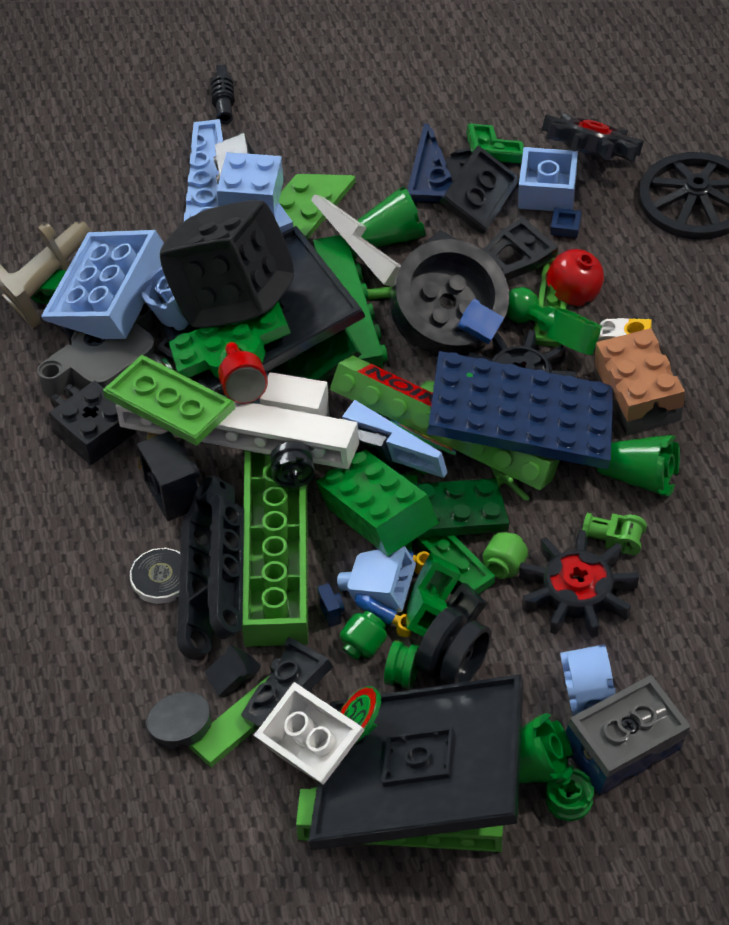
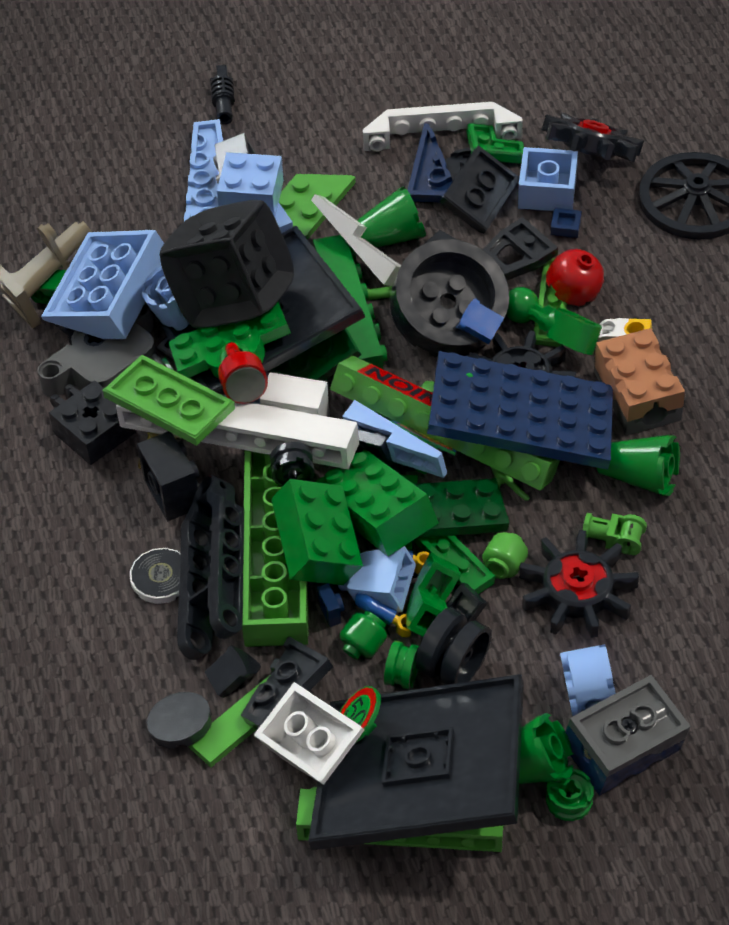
none -> green brick [271,479,363,585]
none -> white slope [363,102,522,152]

